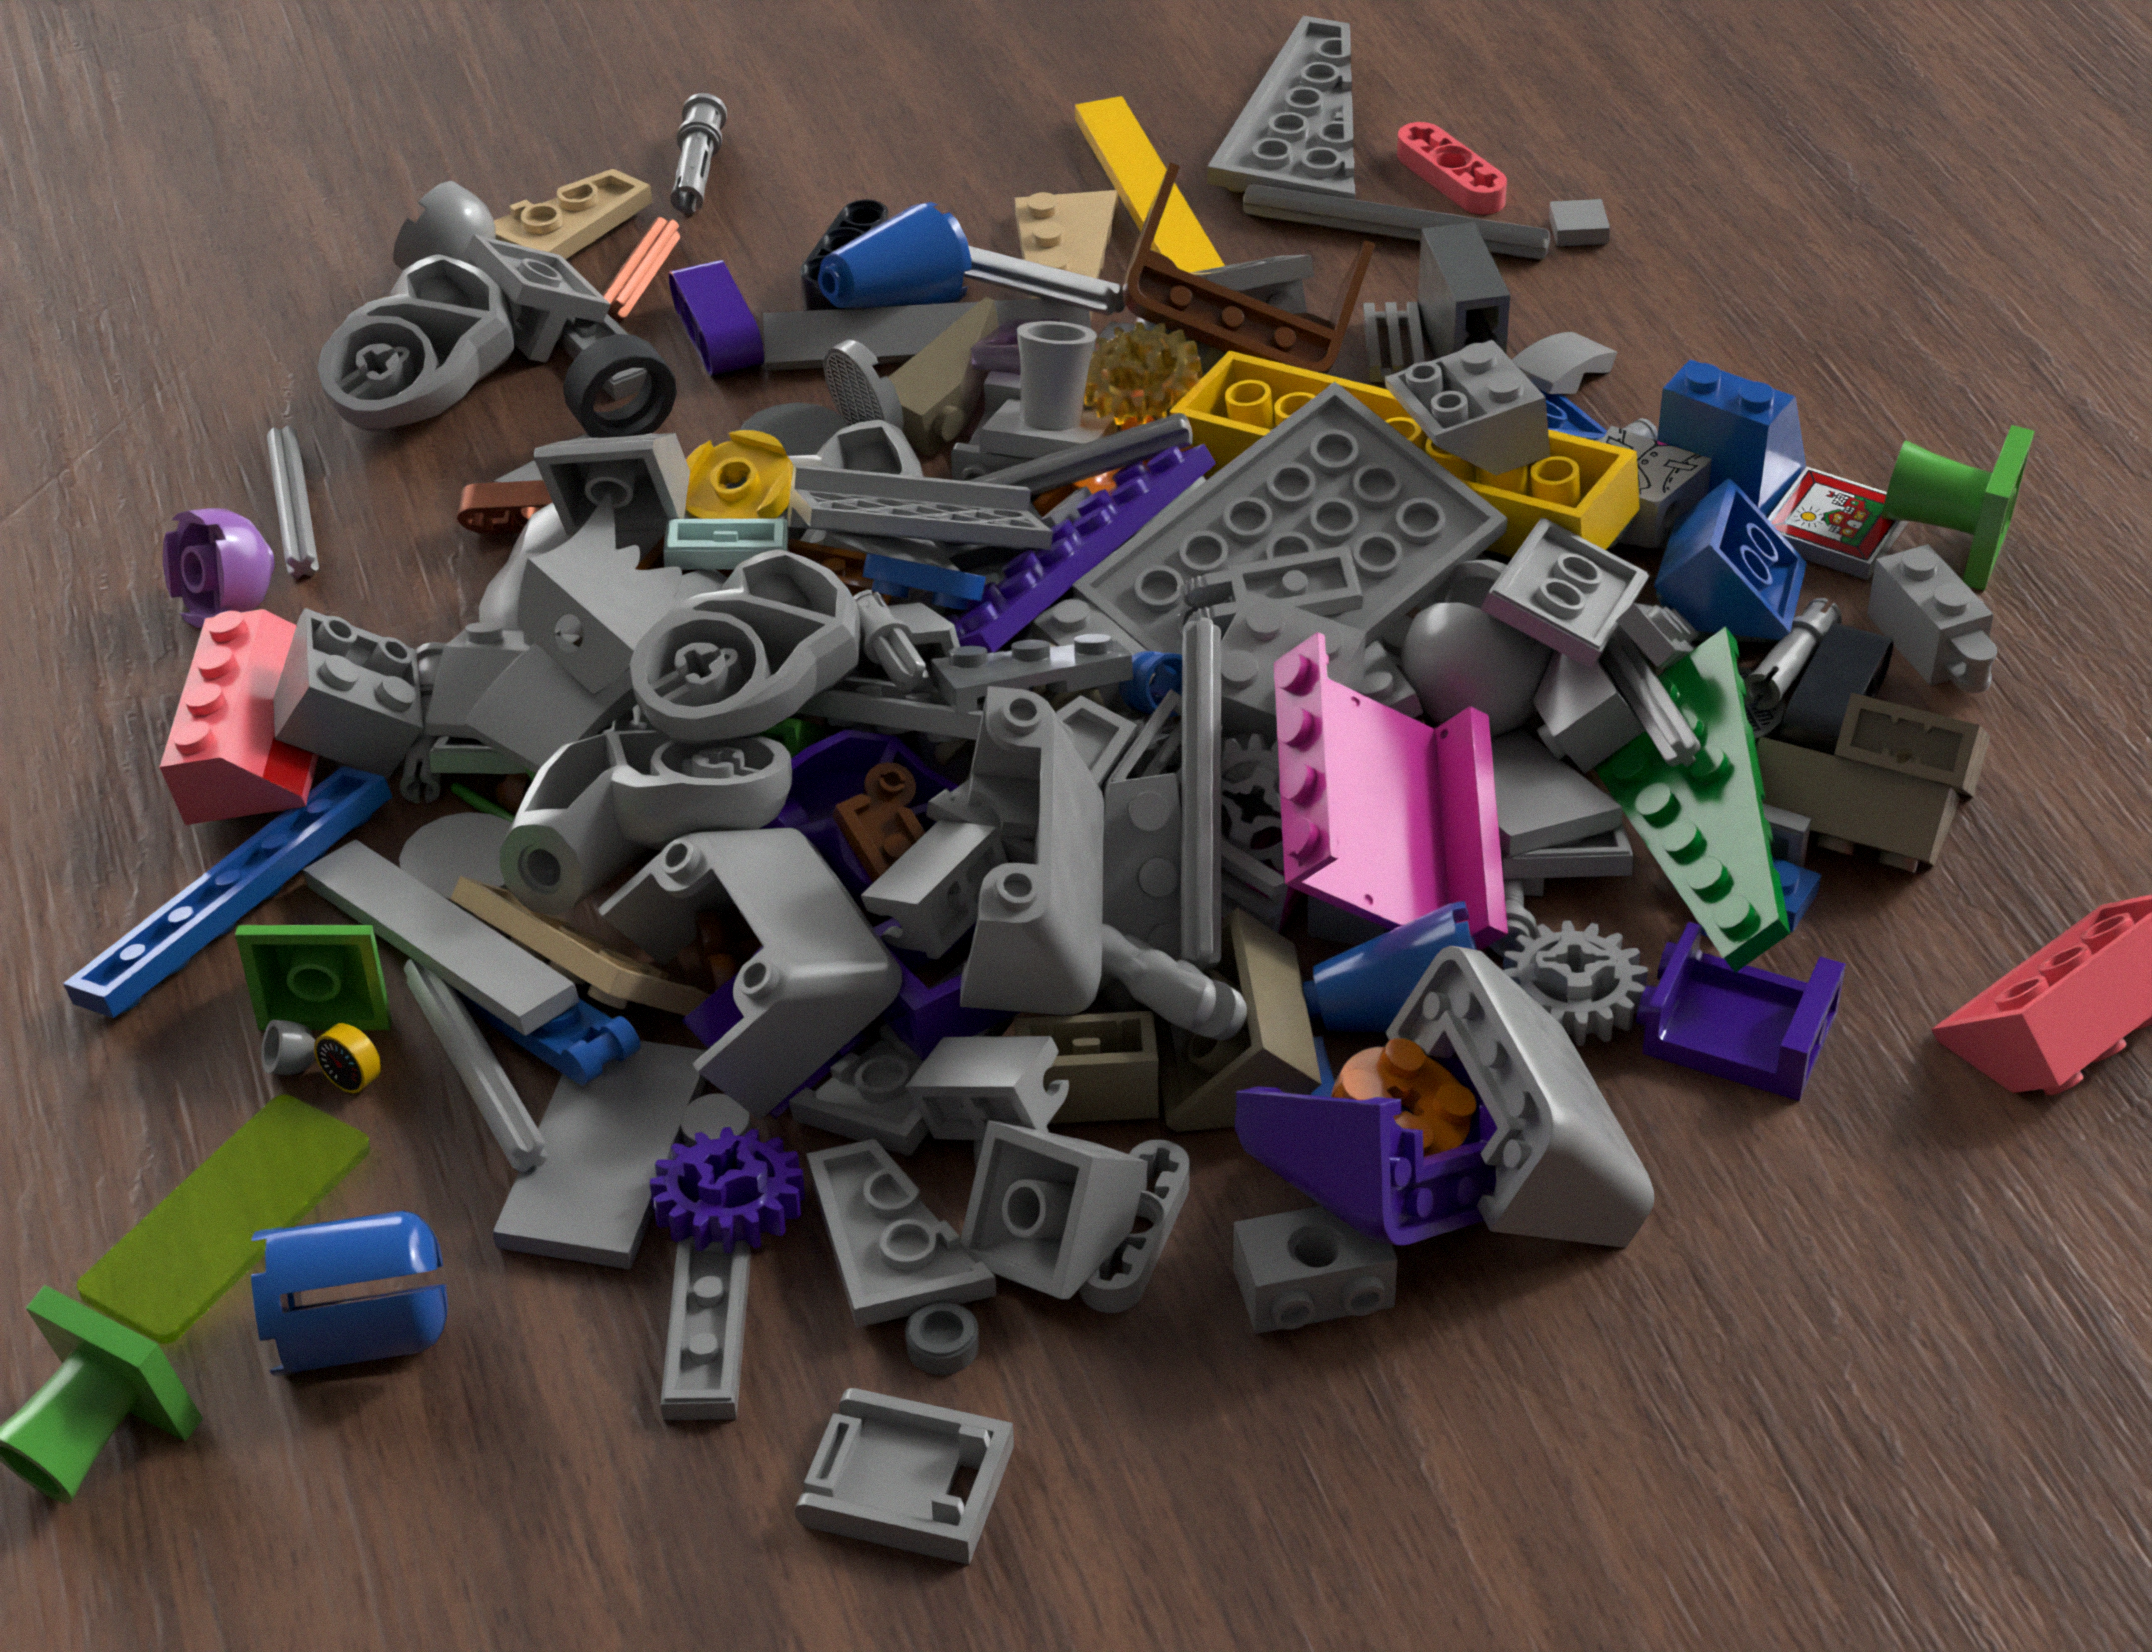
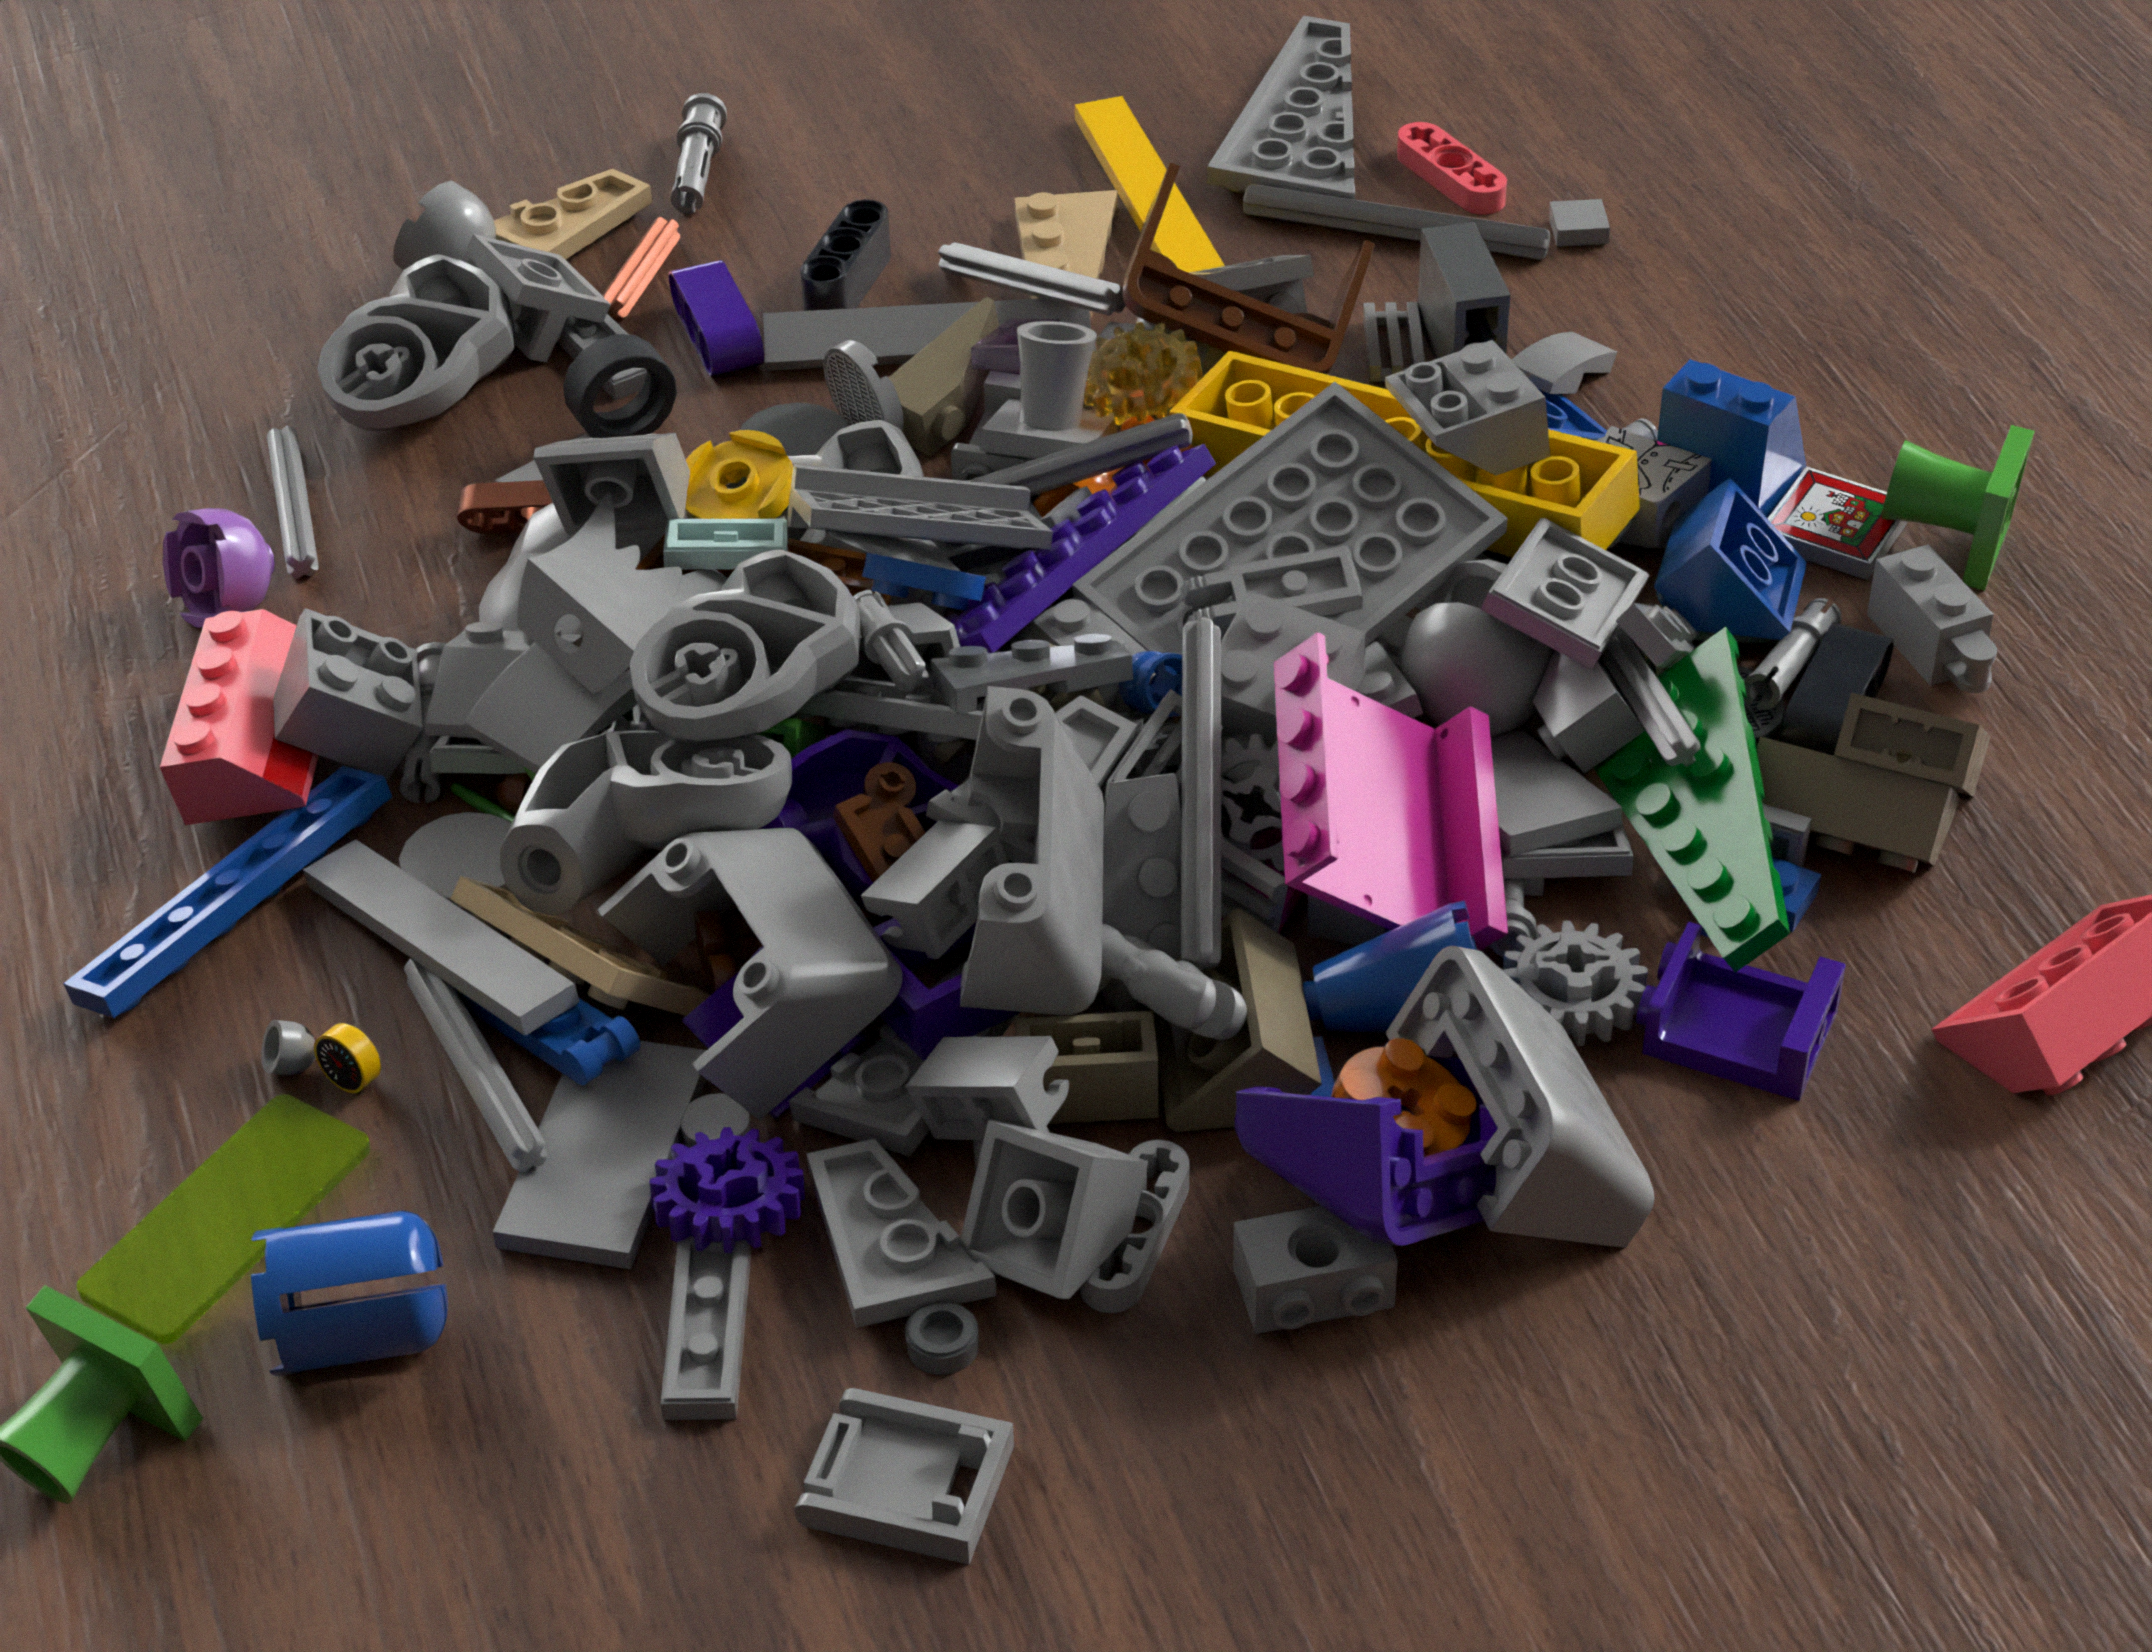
bright green slope [235,925,392,1030] -> none
blue cone [818,202,972,308] -> none

